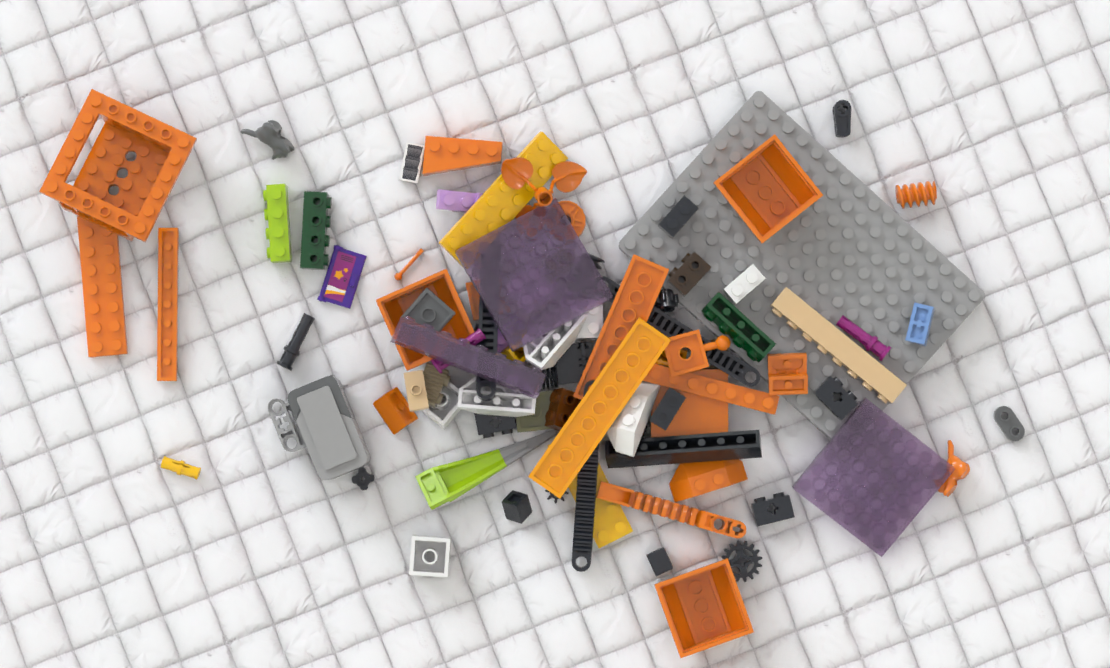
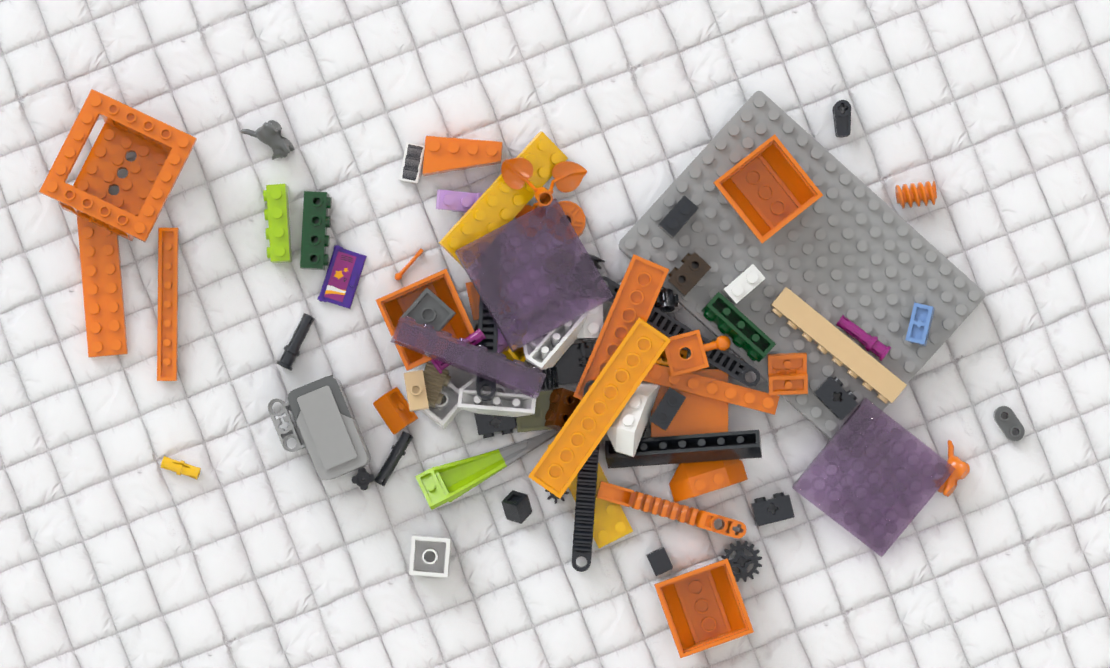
none -> black pin [374,431,413,487]

